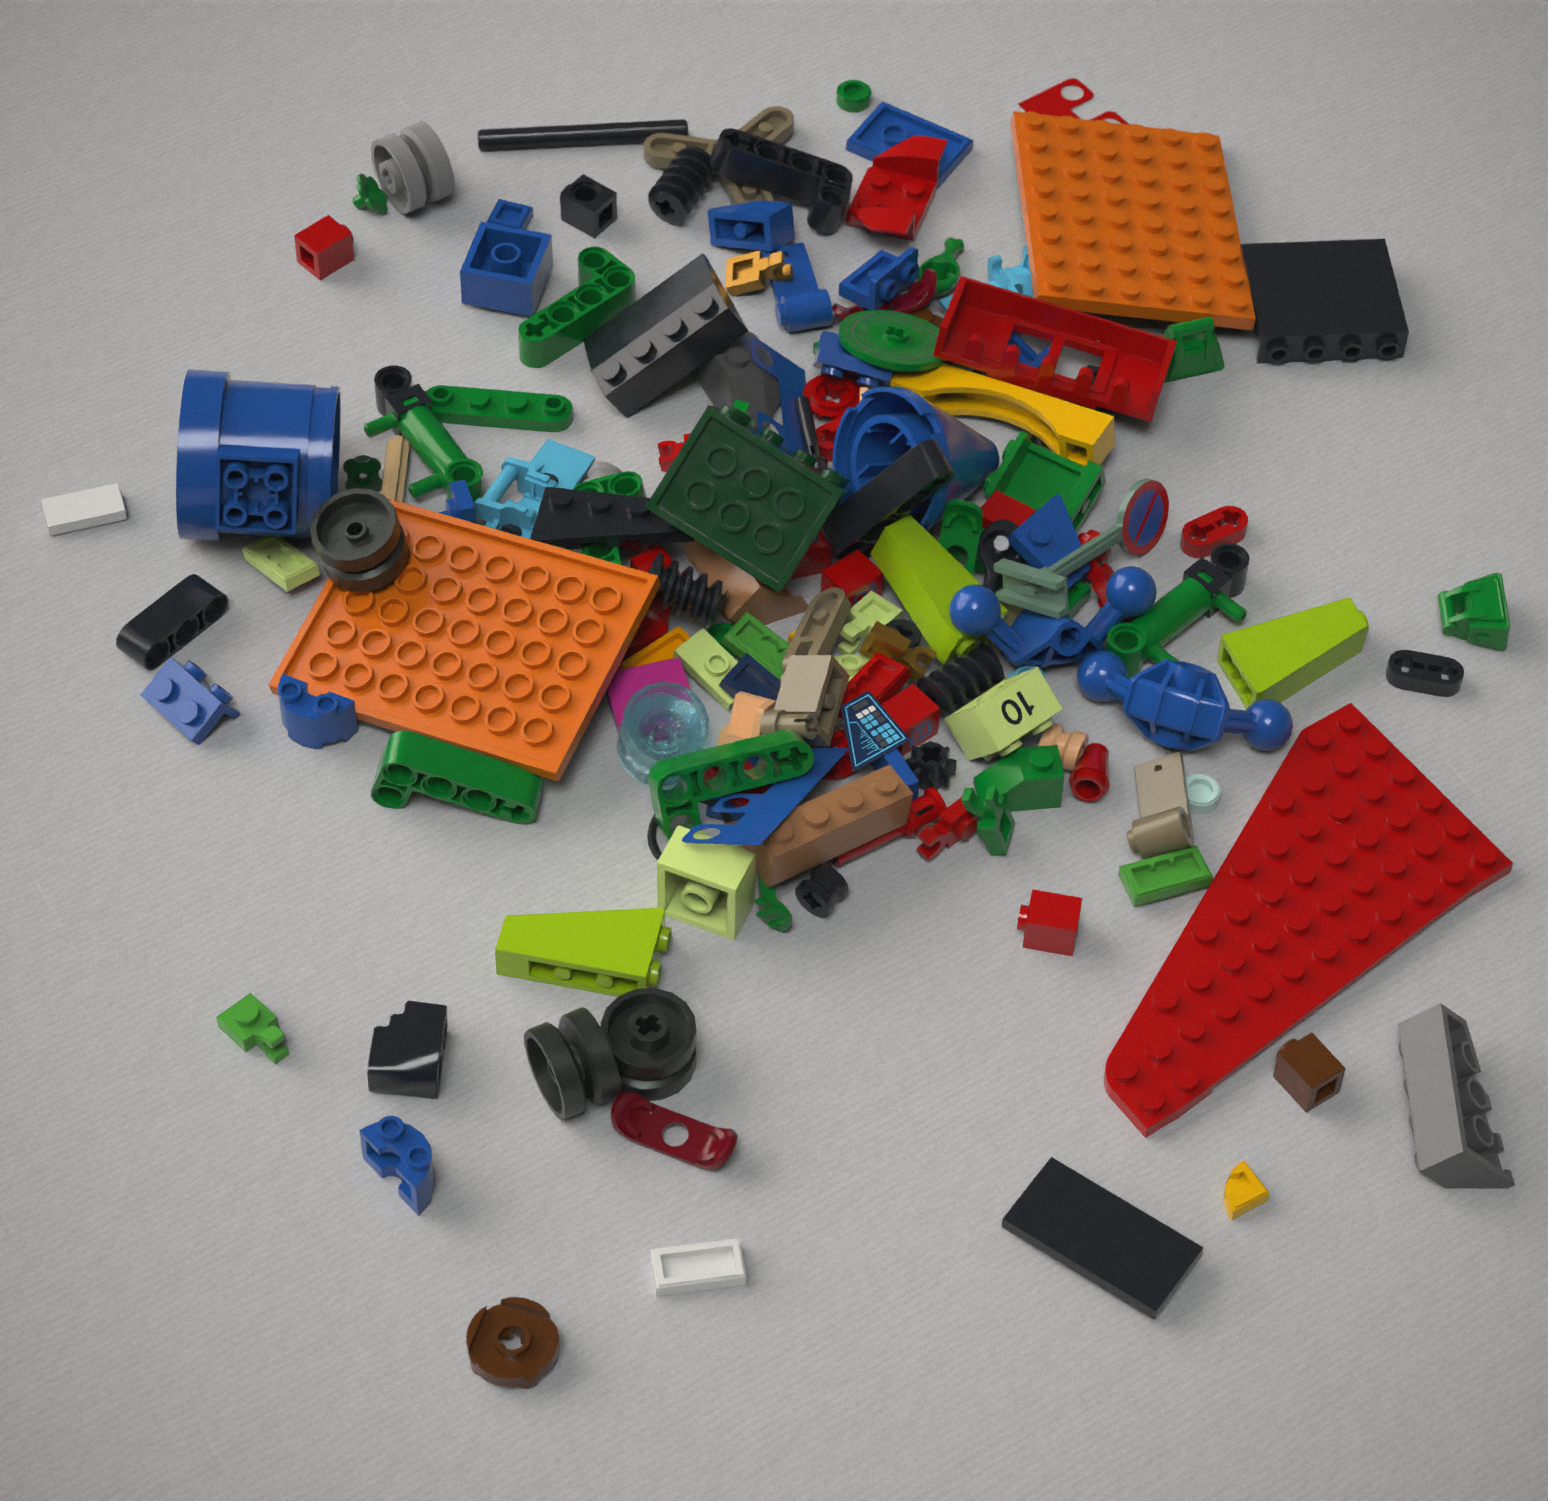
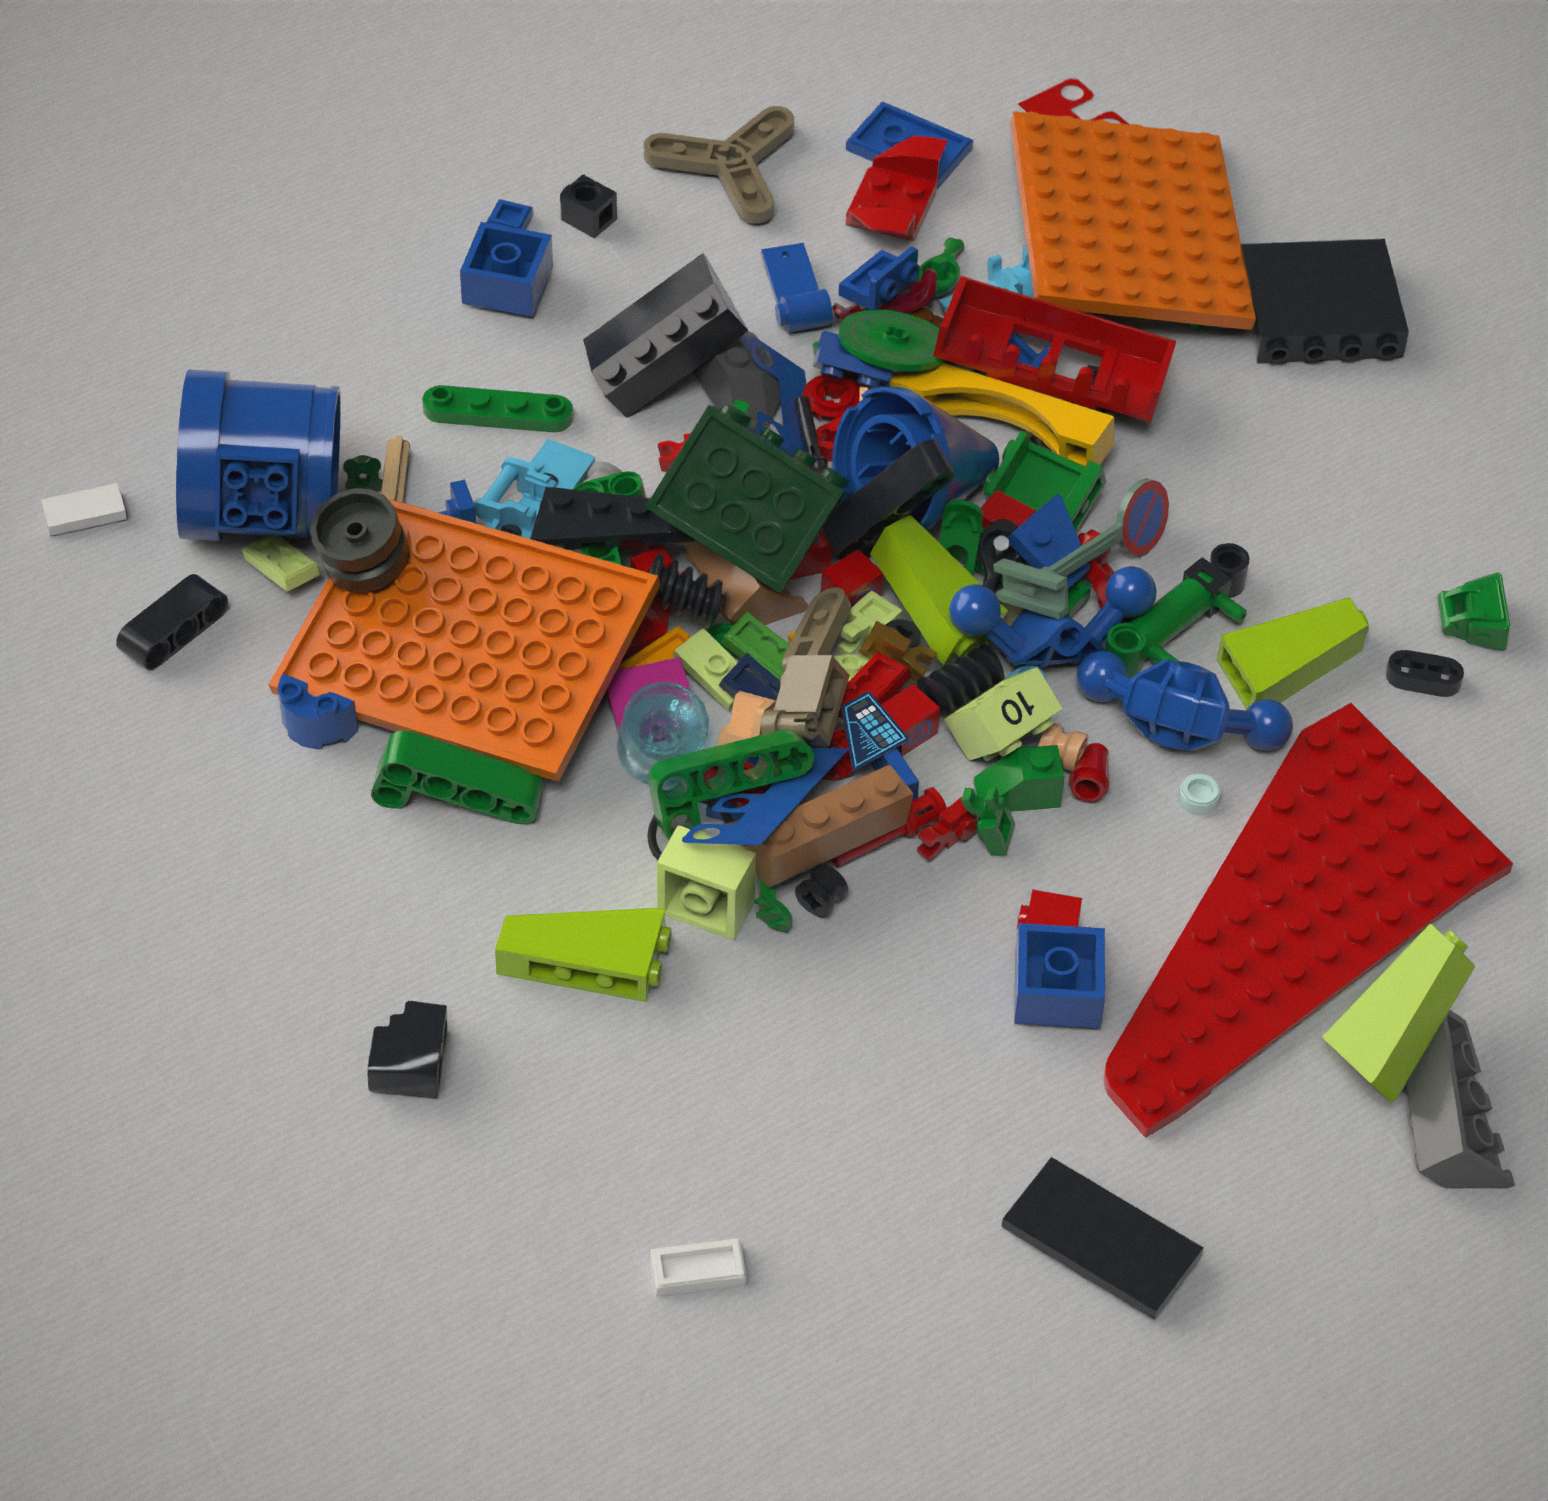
bracket [140,657,240,745] -> none
bright green plate [216,993,289,1065] -> none
red brick [294,215,354,281] -> none
green plant [352,173,388,214] -> none
blue cylinder [359,1116,435,1216] -> none
green piece [364,365,485,502] -> none
light grey wheel [371,121,455,214] -> none
reddish brown plate [466,1297,559,1389] -> none
black axle [477,119,688,151] -> none
green beam [518,246,636,368] -> none
pearl dark grey wheel [524,1007,621,1120] -> none
pearl dark grey wheel [600,988,696,1101] -> none
dark red piece [611,1092,738,1170] -> none
black piece [648,146,717,225] -> none
blue slope [707,200,795,252] -> none
black beam [709,128,853,234] -> none
pearl gold plate [725,250,793,296] -> none
green tile [836,80,871,113] -> none
black gear [905,741,957,790] -> none
bright green plate [1118,845,1213,907] -> none
dark tan door [1127,751,1194,859] -> none
green piece [1163,316,1224,383] -> none
red beam [1180,505,1248,558] -> none
yellow tile [1223,1160,1270,1220] -> none
reddish brown brick [1273,1032,1346,1113] -> none
none -> blue brick [1014,923,1105,1028]
none -> lime slope [1322,924,1475,1103]

